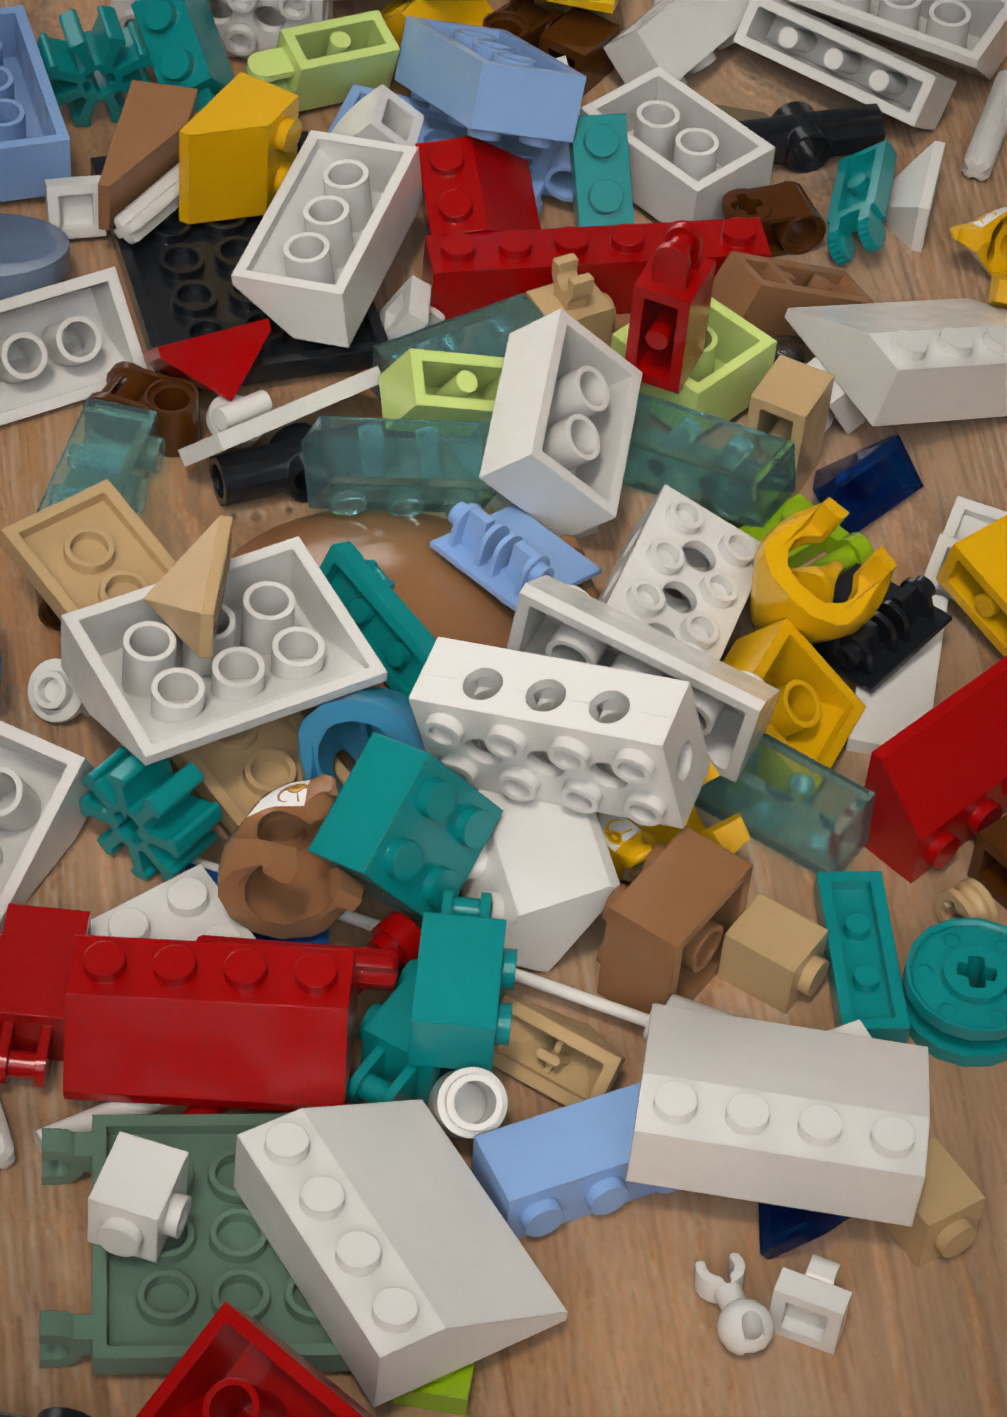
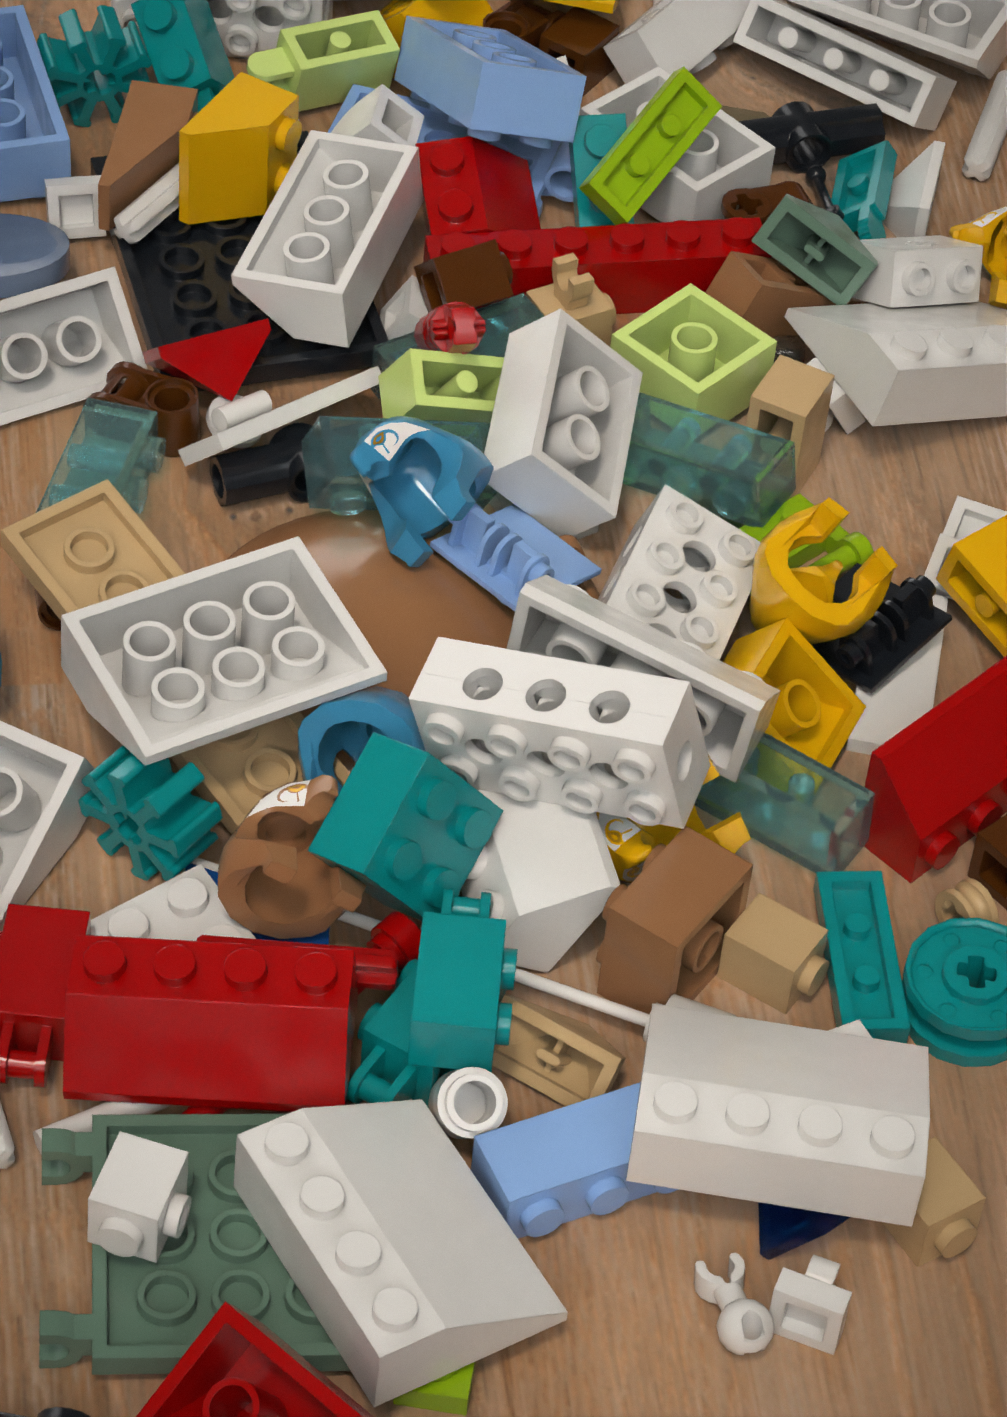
white plate [27,658,91,723] -> none
tan slope [143,515,233,659] -> none
teal hinge [319,541,436,697] -> none
red brick [625,222,716,394] -> none
clear blue slope [812,434,924,534] -> none
none -> dark azure piece [349,416,494,567]
none -> reddish brown brick [414,239,513,313]
none -> red hinge [414,301,486,355]
none -> lime plate [579,67,722,225]
none -> sand green slope [751,194,878,305]
none -> black hinge [805,165,844,220]
none -> white brick [852,235,983,308]

